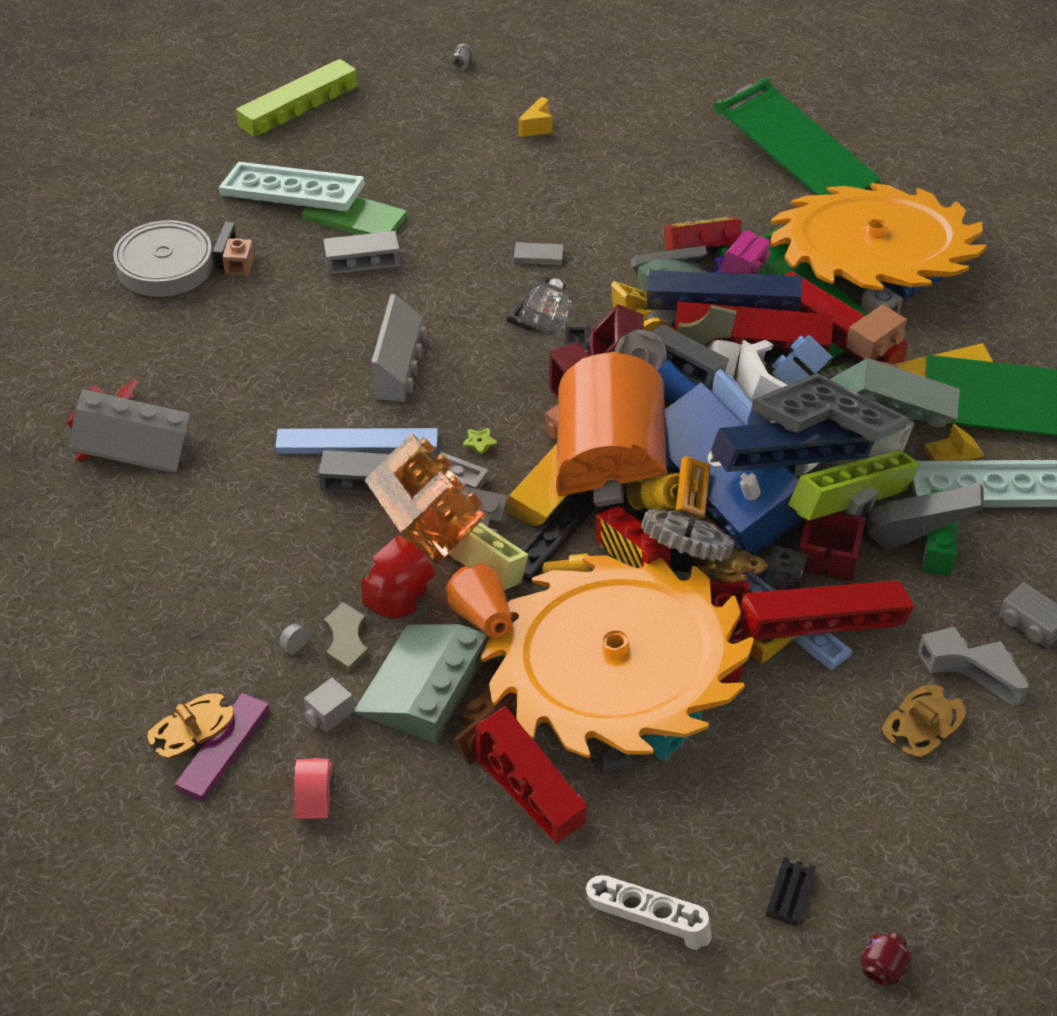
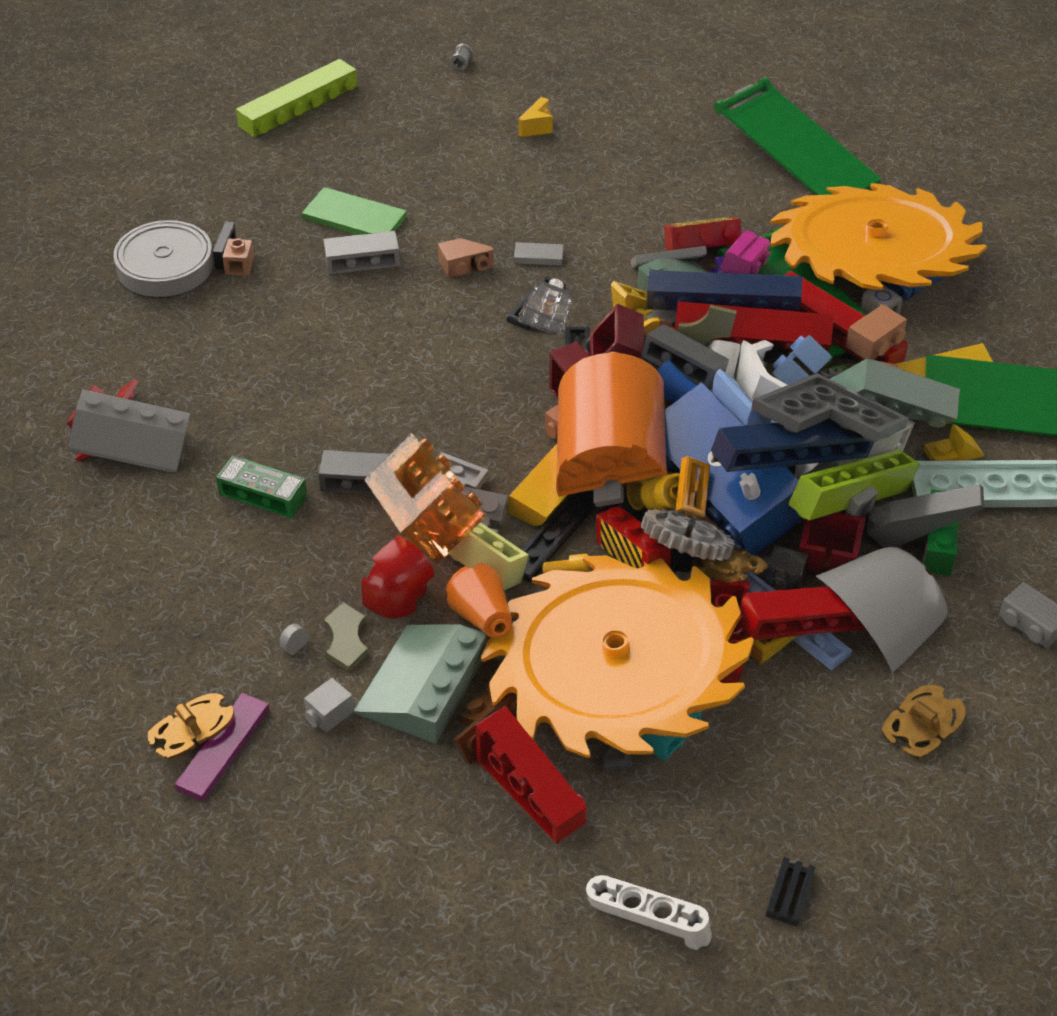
light aqua plate [219,162,365,211] -> none
light blue tile [276,428,438,454] -> none
coral brick [294,758,332,819] -> none
light grey slope [371,294,426,402] -> none
lime plate [463,428,497,454] -> none
light grey tile [615,330,667,370] -> none
dark red head [860,932,912,987] -> none
light grey arch [918,627,1029,705] -> none
none -> brick [216,456,307,518]
none -> nougat slope [438,238,493,278]
none -> light grey piece [816,547,948,672]

